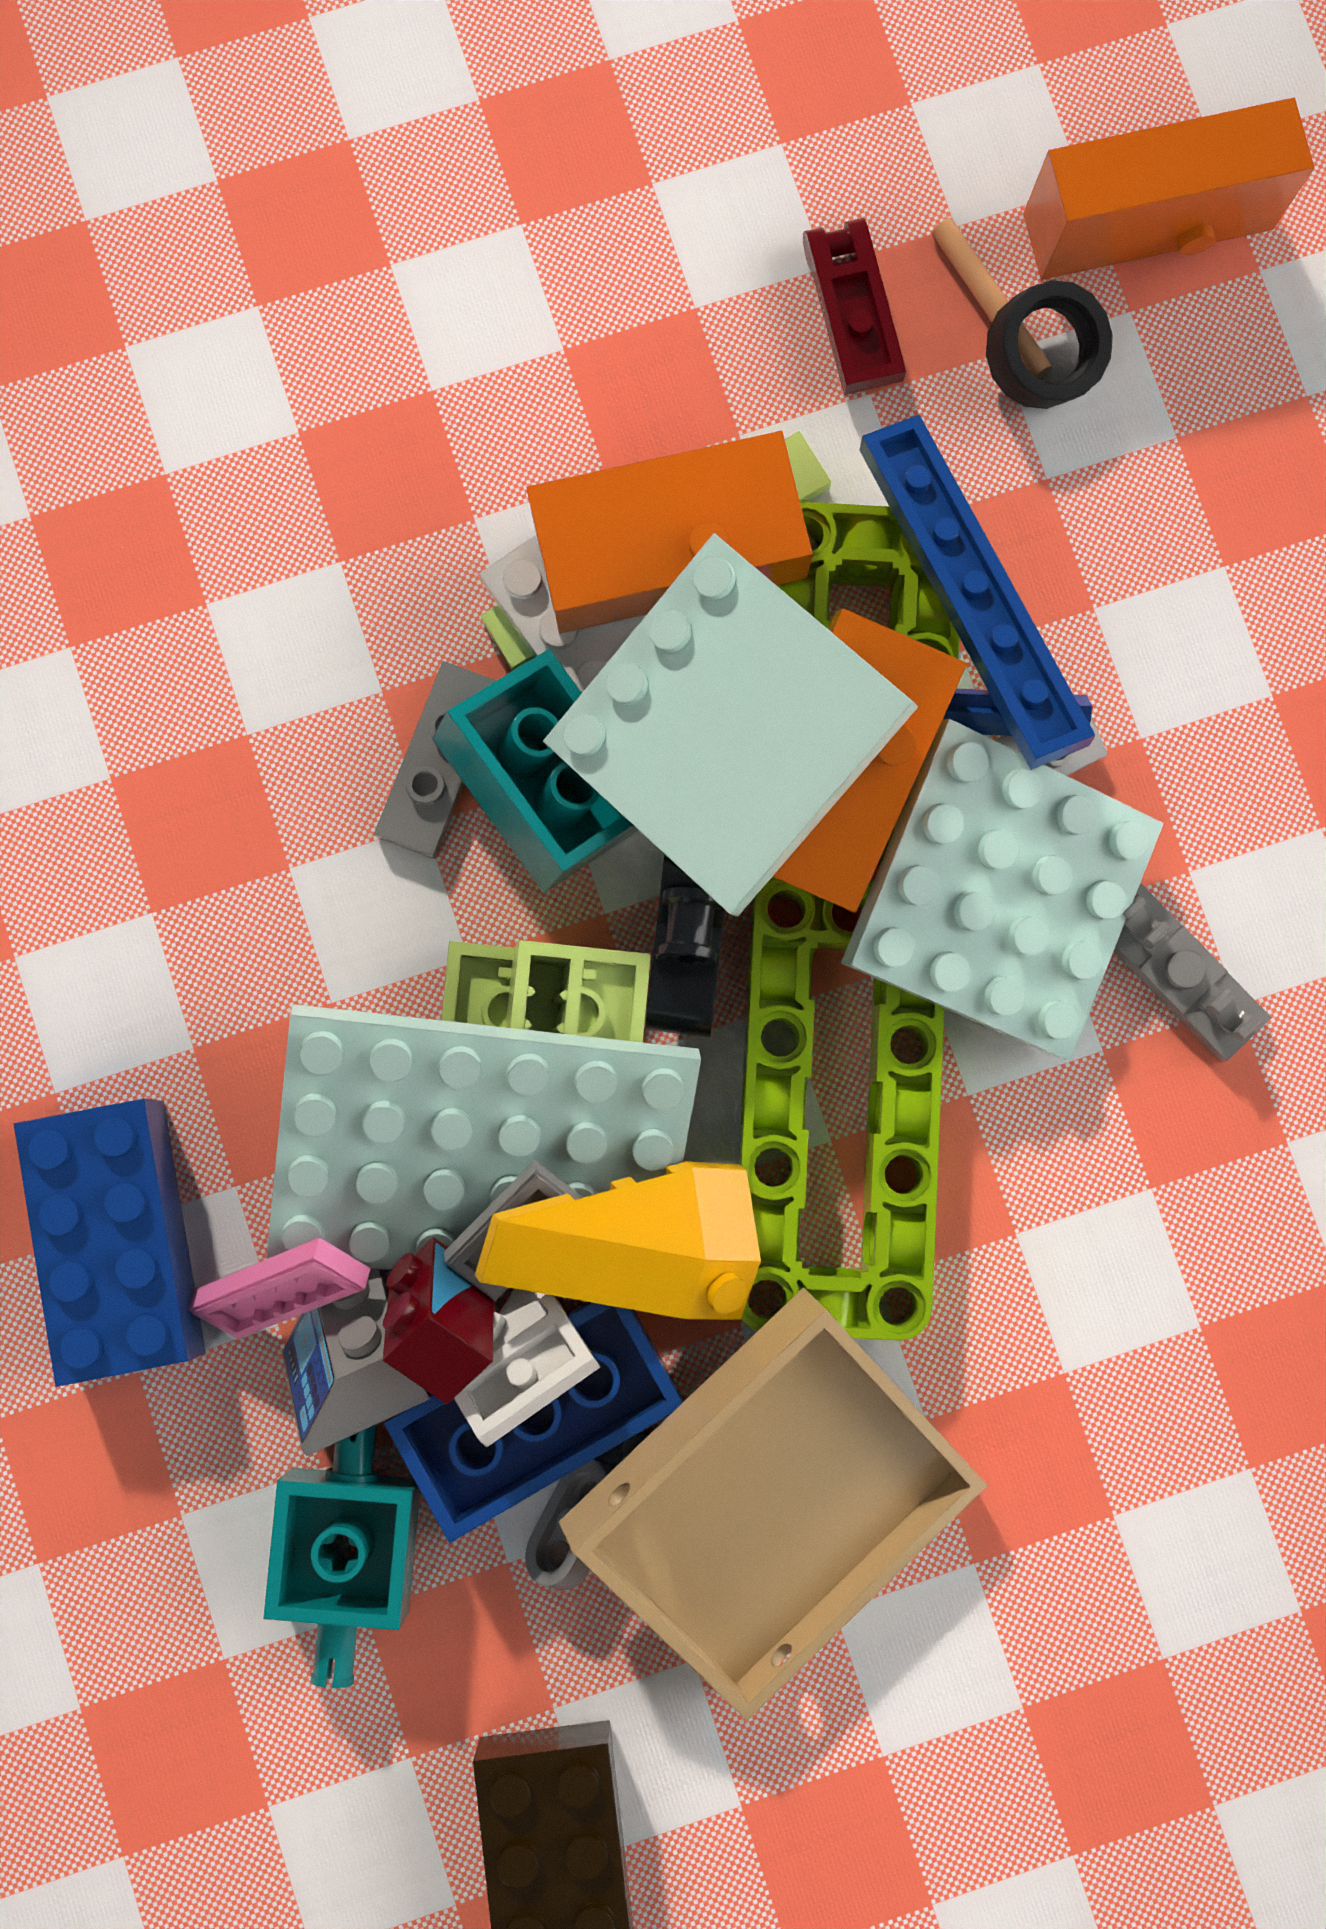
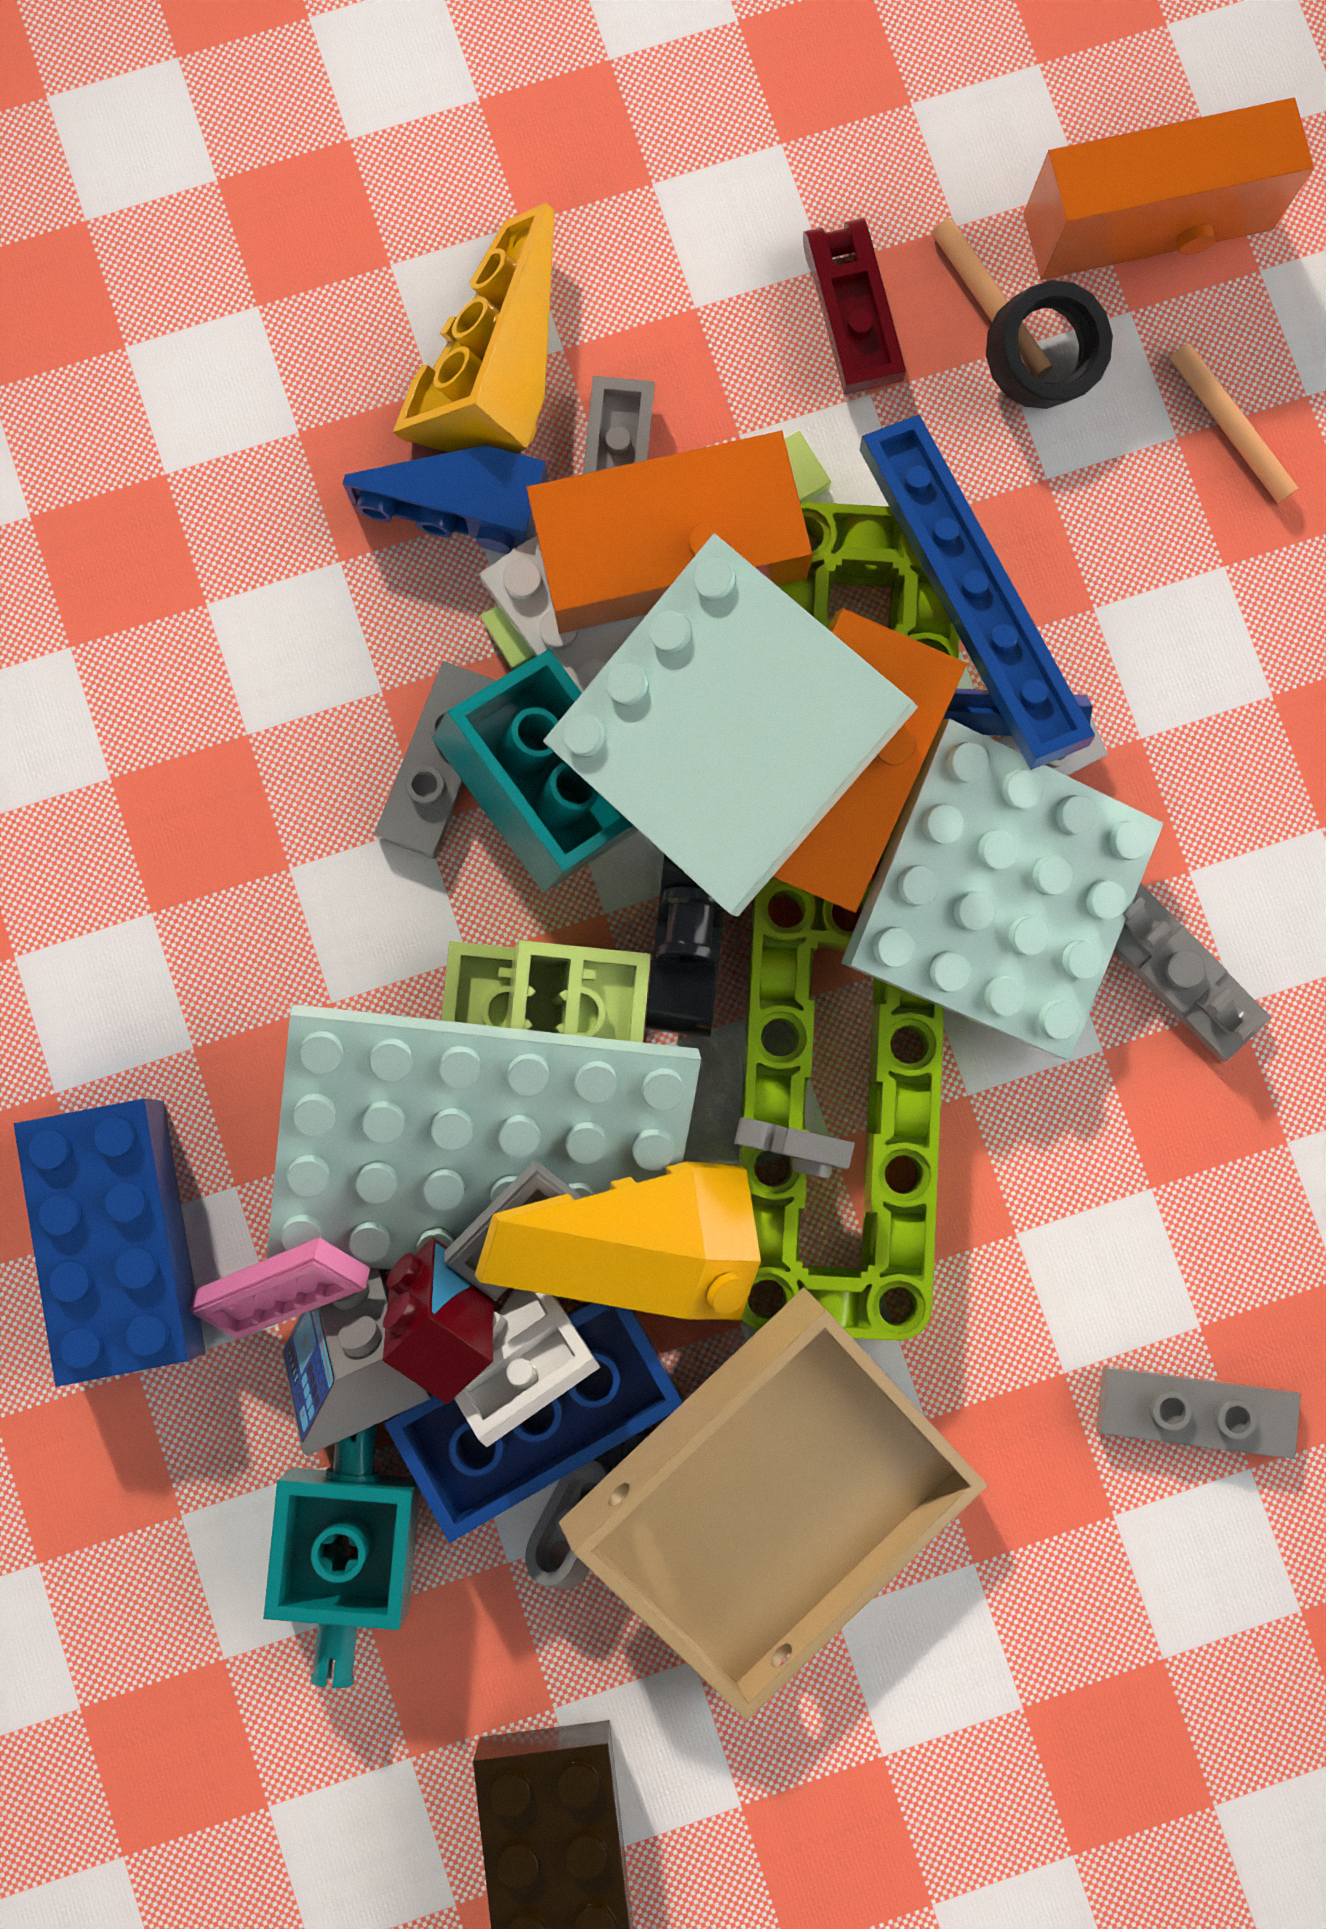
none -> blue slope [343,445,549,554]
none -> yellow wedge [393,202,555,453]
none -> light grey plate [583,376,655,474]
none -> light grey plate [734,1117,855,1179]
none -> light grey plate [1096,1366,1301,1459]
none -> light nougat bar [1169,342,1299,504]

